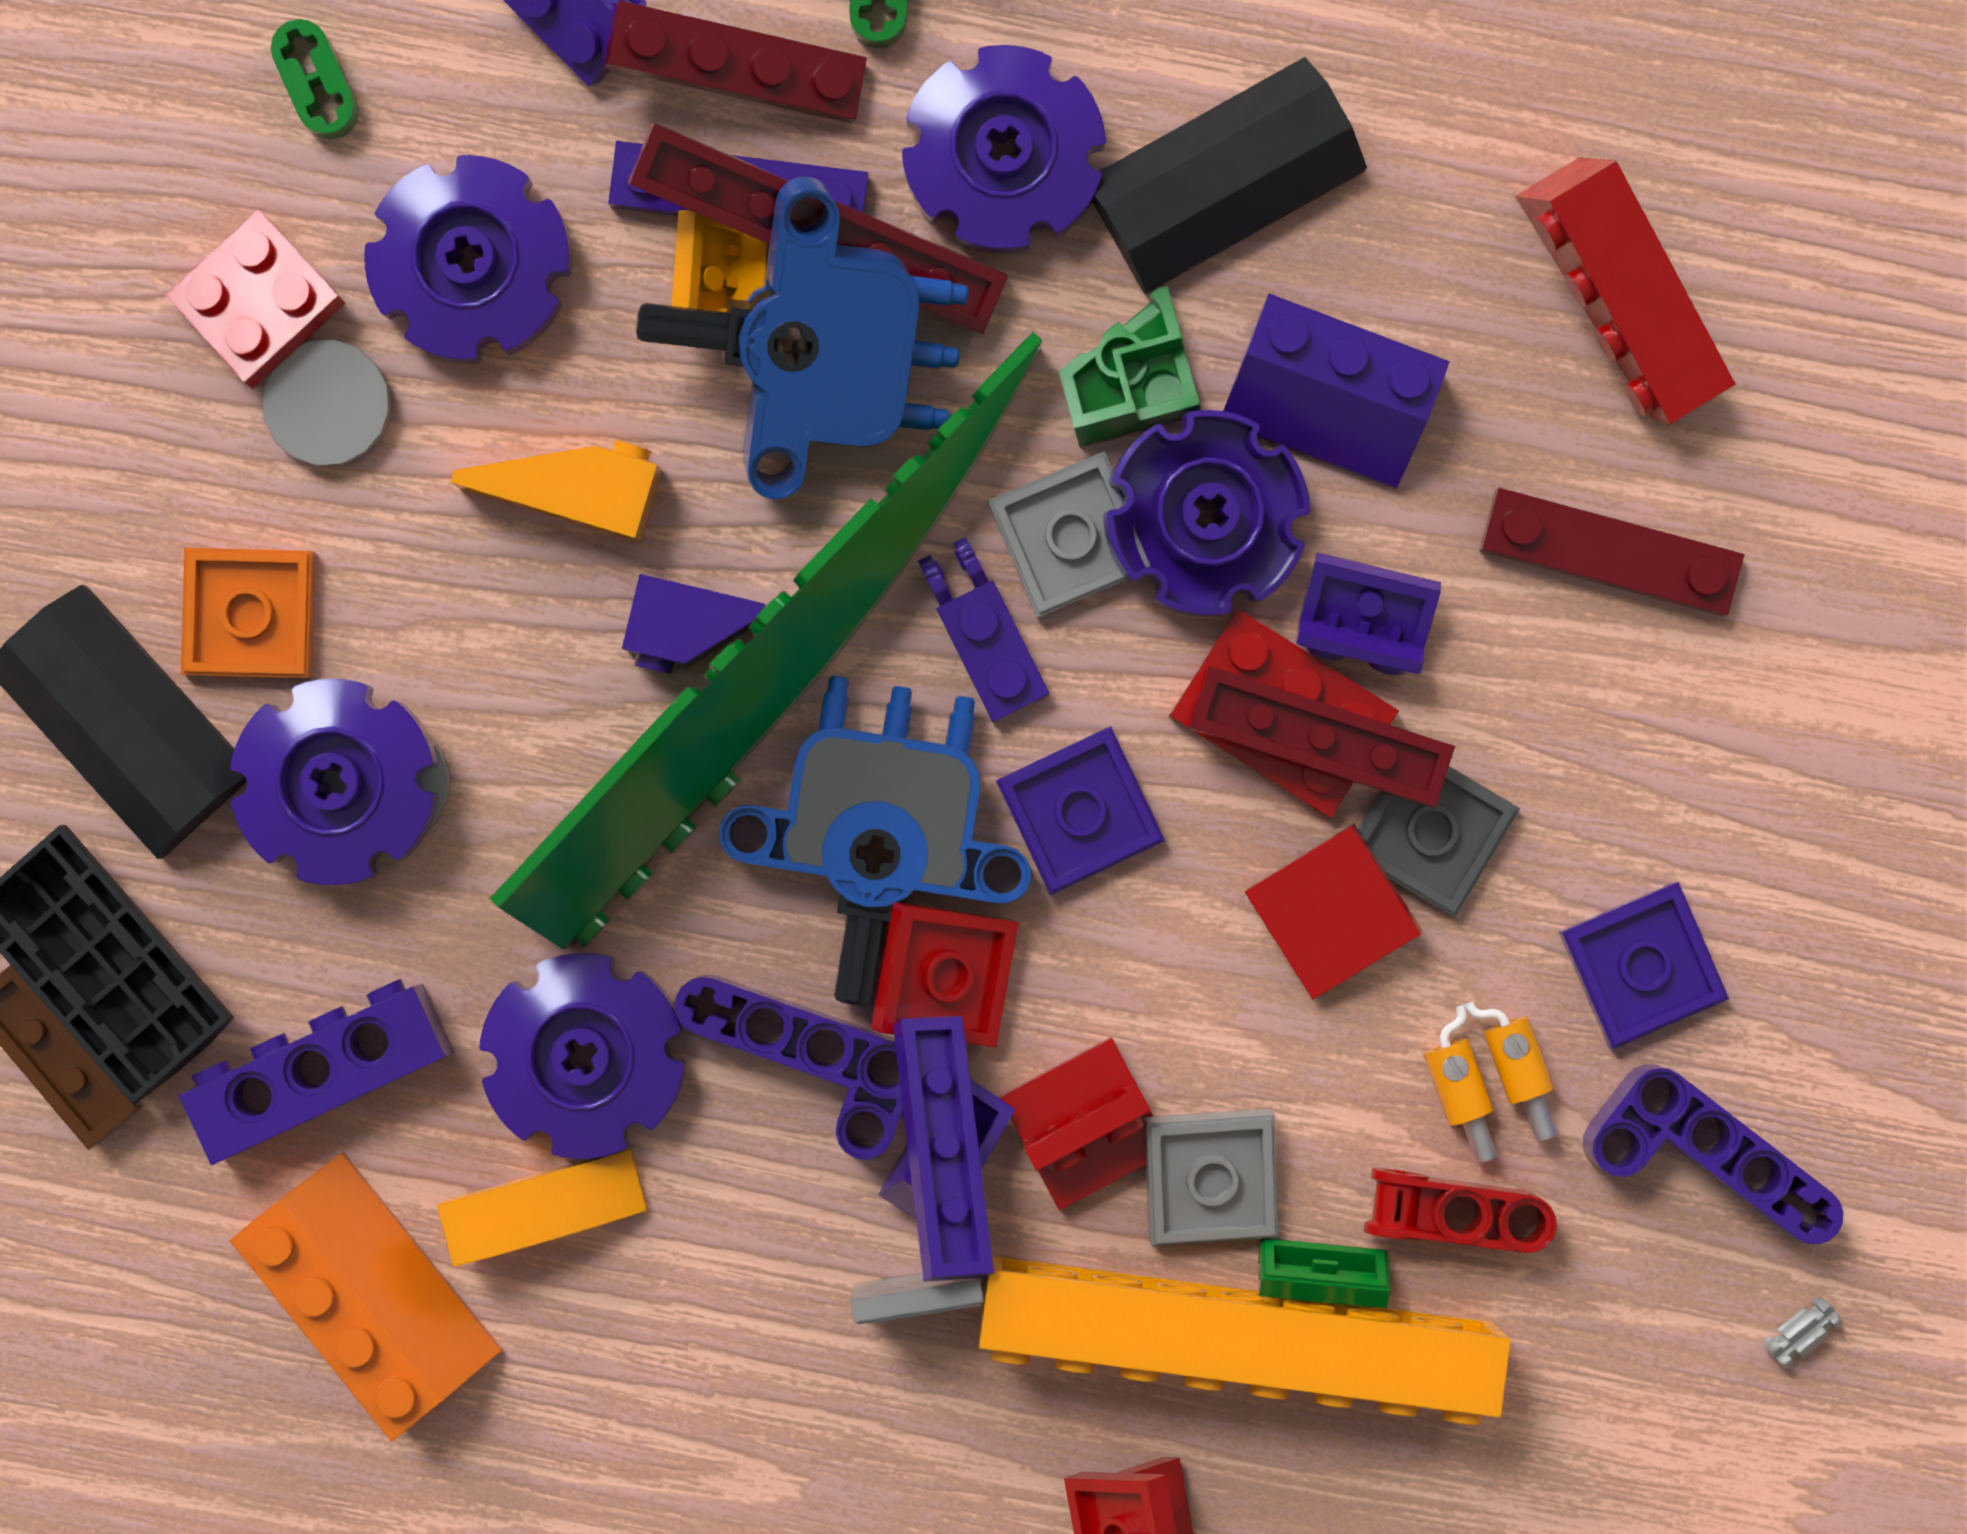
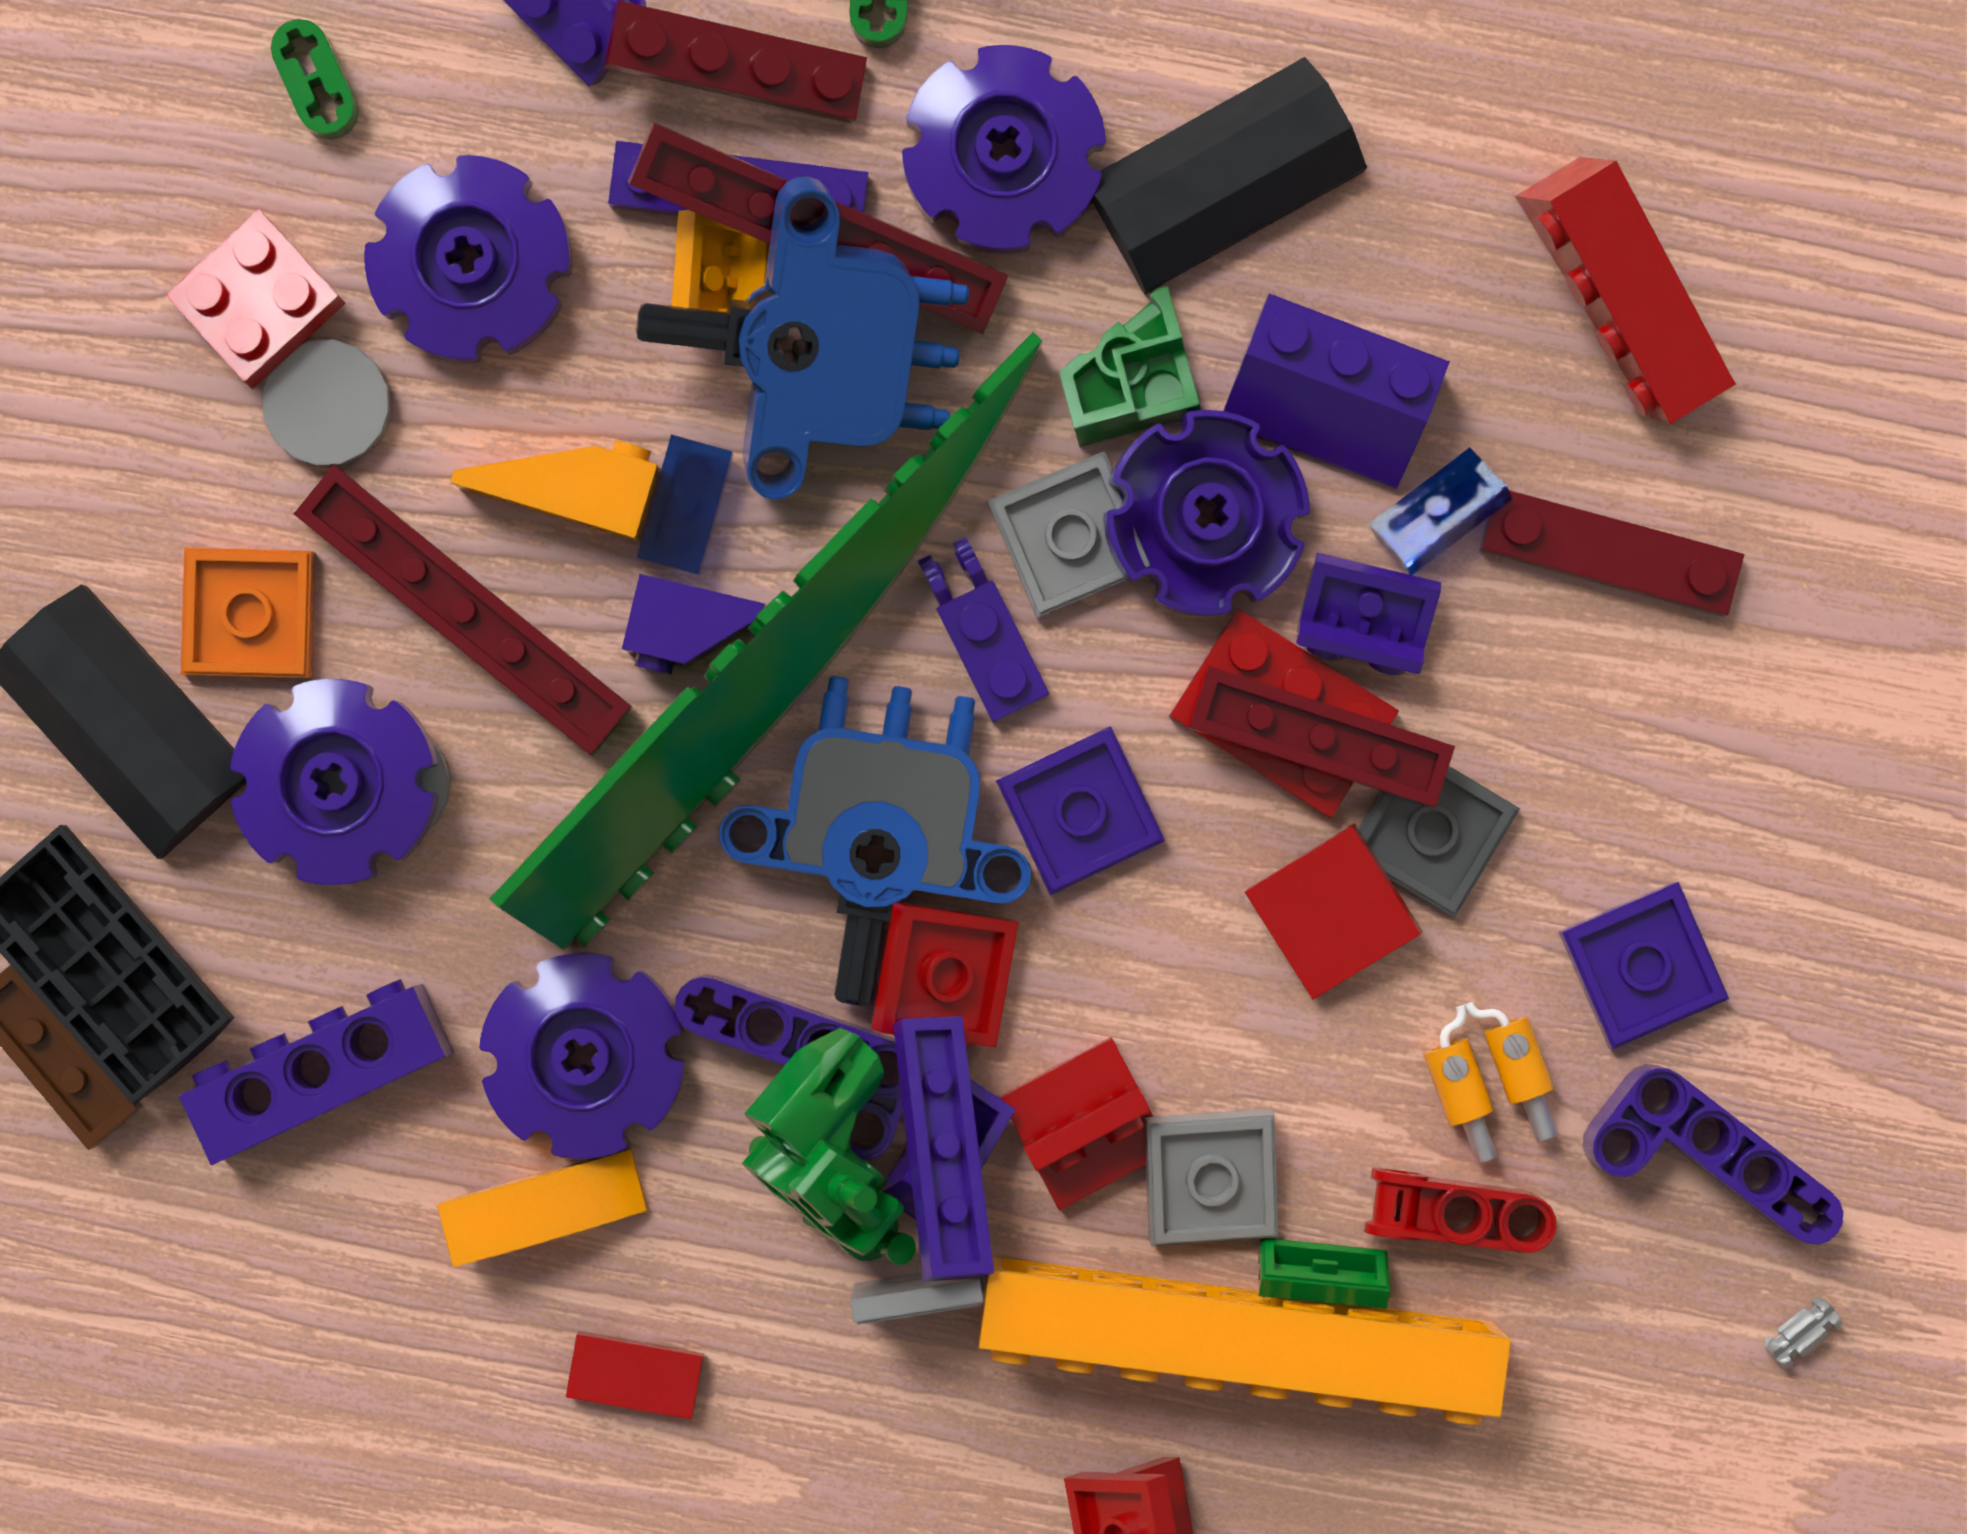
orange slope [229,1152,503,1442] -> none
none -> dark red plate [293,464,633,756]
none -> red tile [566,1331,704,1419]
none -> clear blue plate [637,434,734,576]
none -> green piece [742,1028,916,1265]
none -> clear blue plate [1369,447,1512,576]

